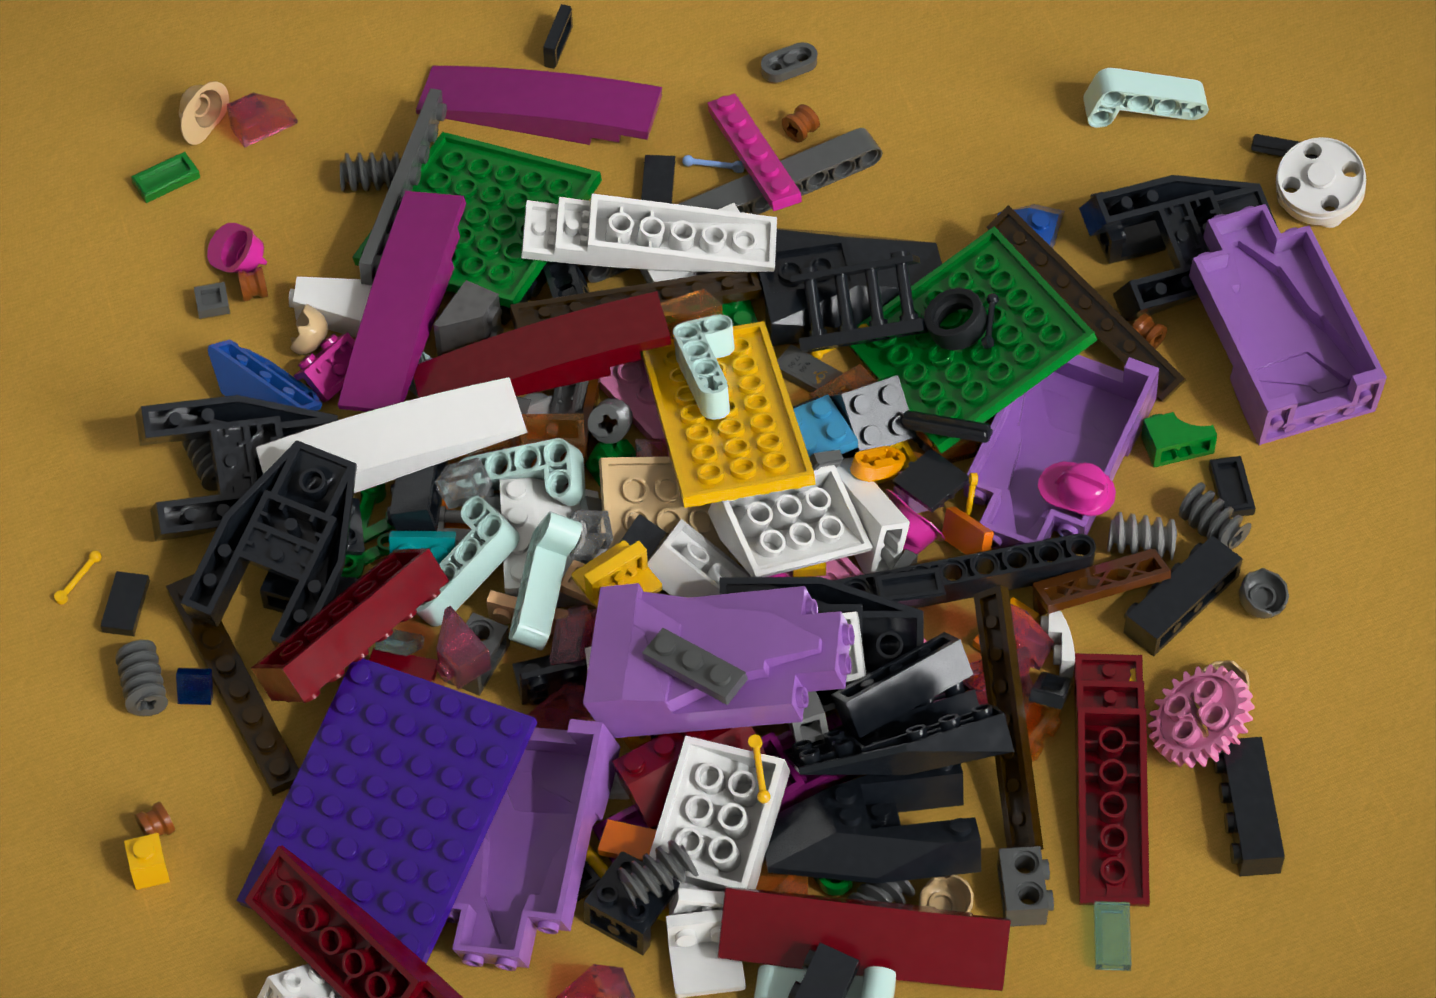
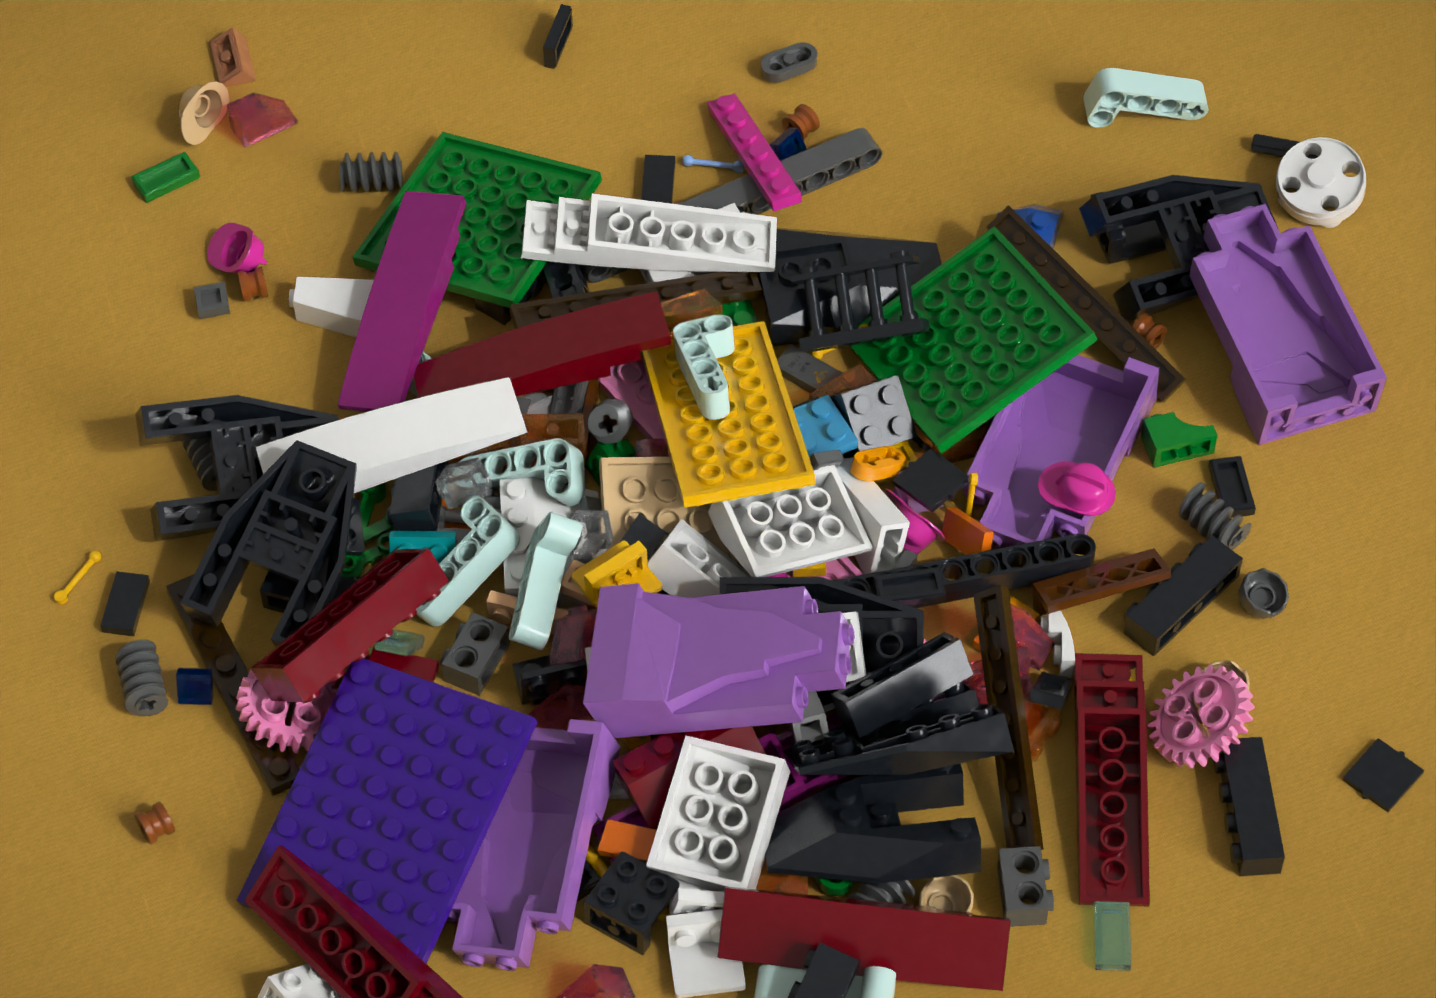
yellow brick [124,833,170,890] -> none
blue wedge [207,339,322,411] -> none
tan hair [290,304,328,355] -> none
dark pink bracket [293,332,355,403] -> none
dark grey plate [359,88,447,285] -> none
magenta slope [416,66,662,145] -> none
flat silver slope [434,280,504,357] -> none
clear pink slope [436,606,491,690] -> none
dark grey piece [618,840,699,909] -> none
dark grey plate [642,628,748,705] -> none
yellow hinge [748,734,770,804] -> none
black axle [901,410,993,443] -> none
black tyre [924,288,988,350] -> none
black hinge [981,293,999,349] -> none
light grey piece [1107,512,1177,560] -> none
none -> nougat slope [209,27,256,87]
none -> bright pink gear [236,669,338,753]
none -> clear blue tile [770,127,807,161]
none -> black piece [1343,738,1424,812]

